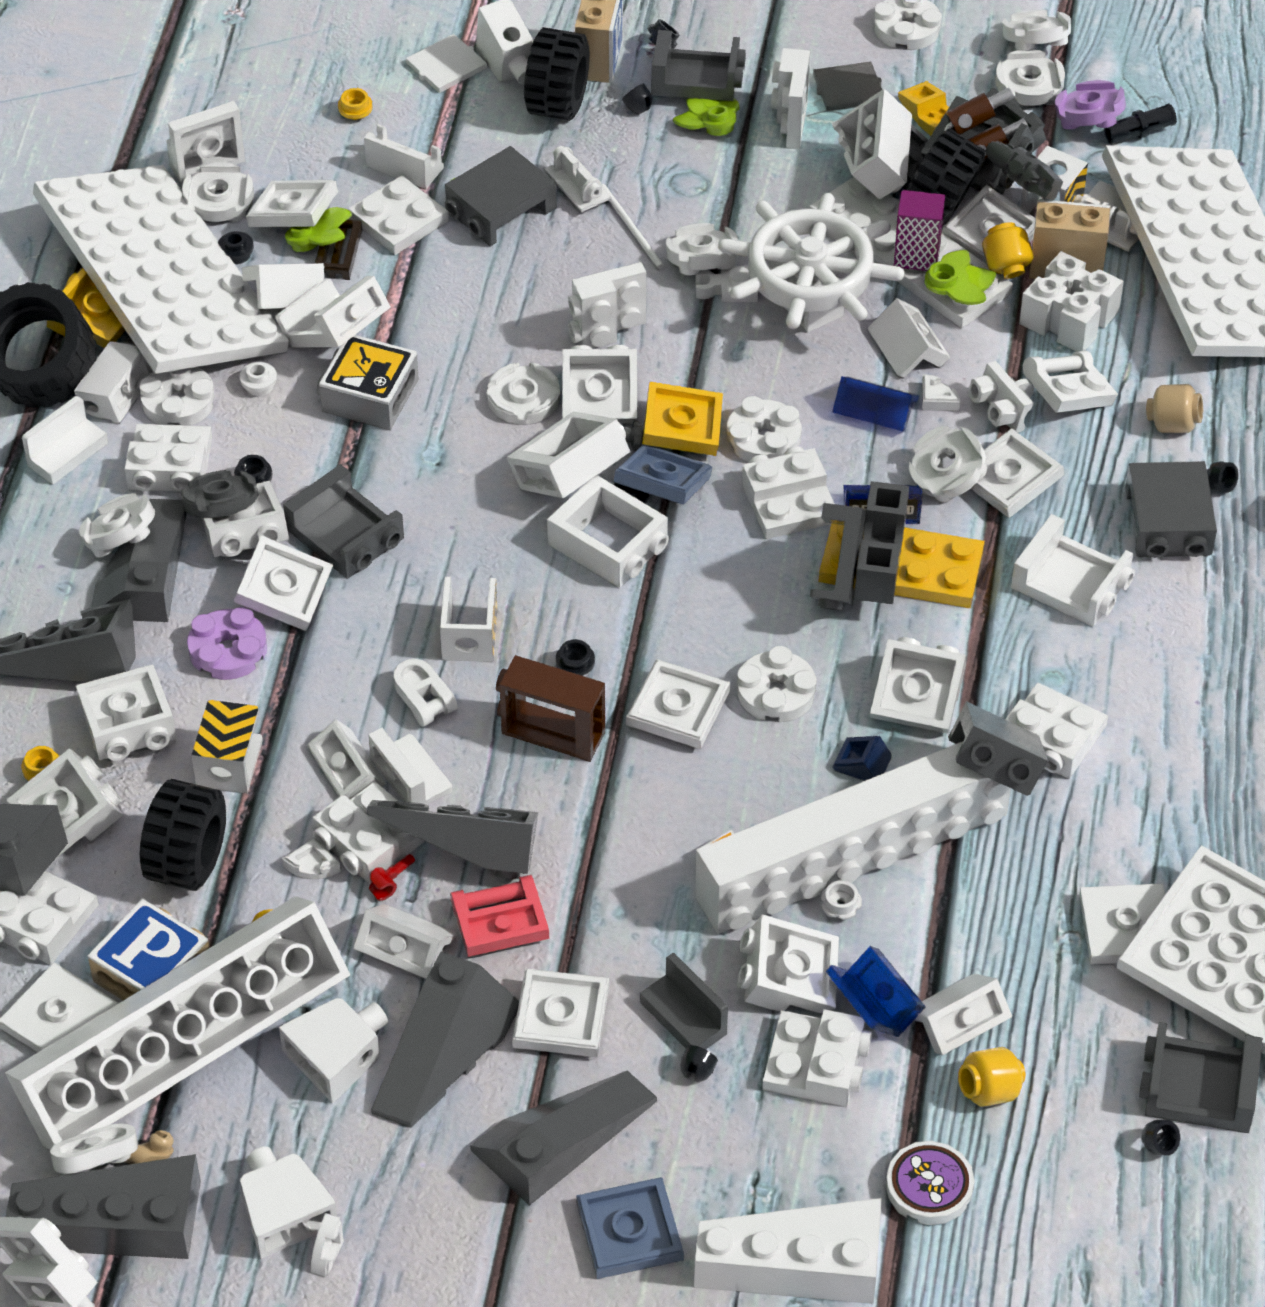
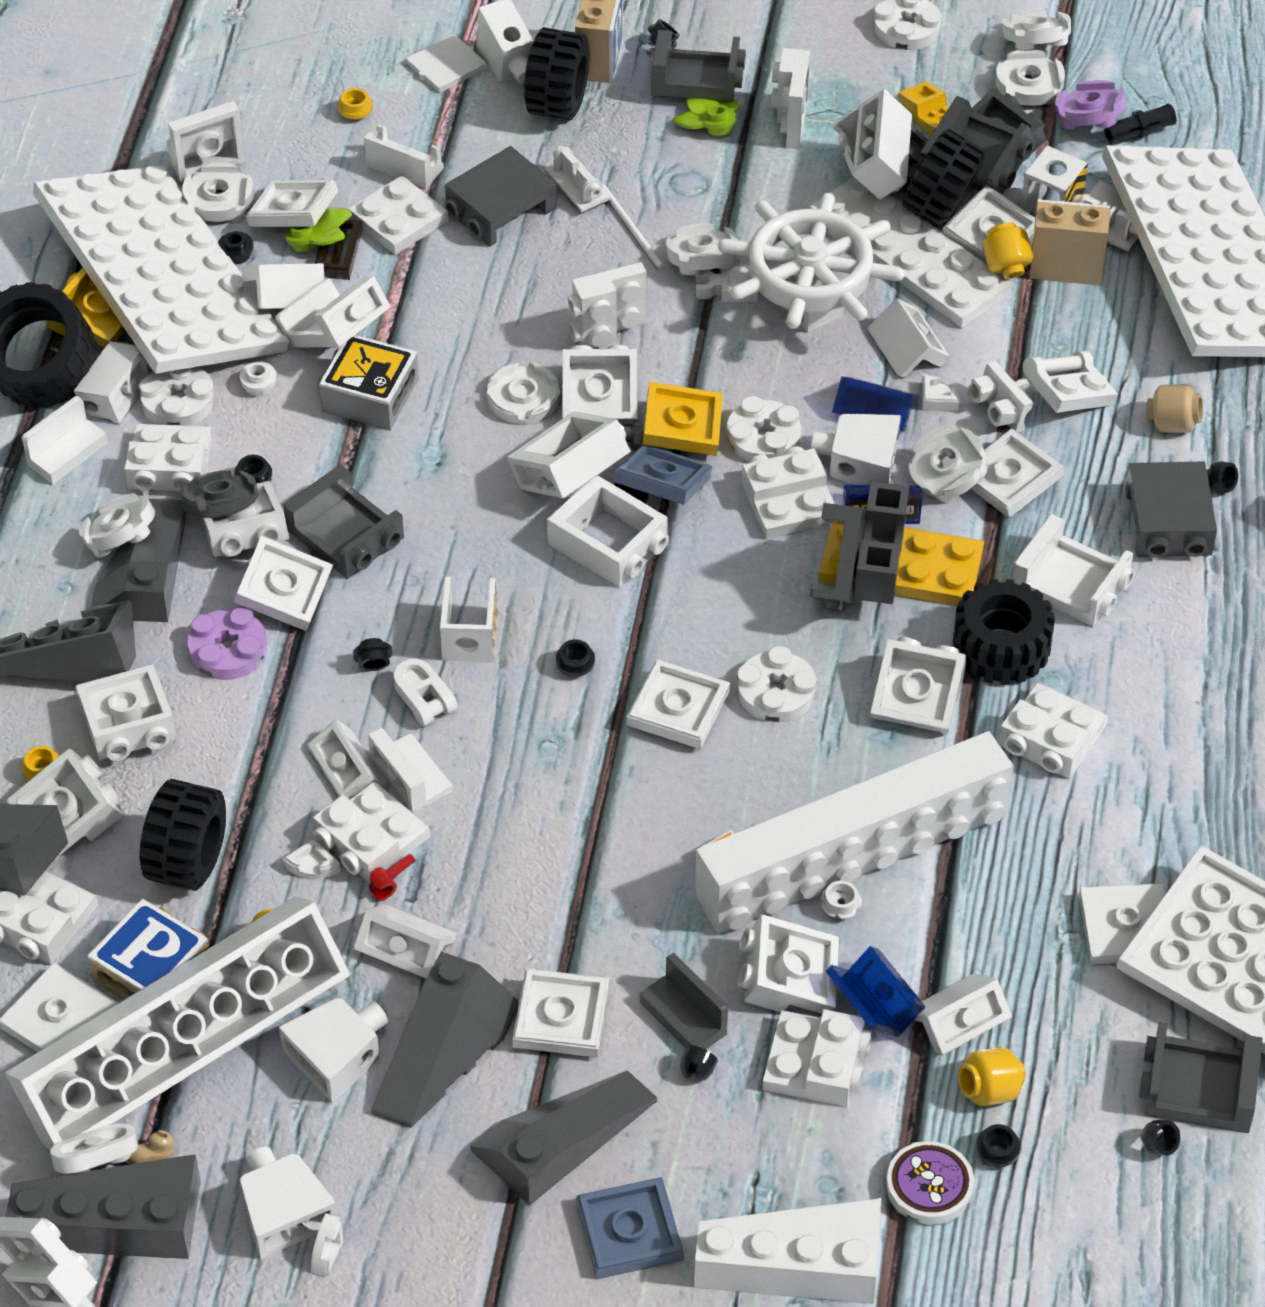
piece [191,700,263,794] -> none
dark grey wedge [367,800,538,879] -> none
coral plate [450,875,549,957] -> none
reddish brown window [496,655,606,762] -> none
black hinge [622,83,653,114] -> none
clear smoke piece [813,61,882,111] -> none
dark blue slope [832,736,892,781] -> none
magenta panel [893,190,945,271] -> none
lime plate [924,250,996,305] -> none
reddish brown piece [944,87,1028,160] -> none
dark grey panel [948,701,1048,796] -> none
dark grey hinge [985,141,1063,200] -> none
white brick [1019,251,1124,351] -> none
none -> black plate [353,638,393,671]
none -> white torso [811,414,901,489]
none -> black tyre [952,579,1055,685]
none -> black plate [976,1124,1021,1167]

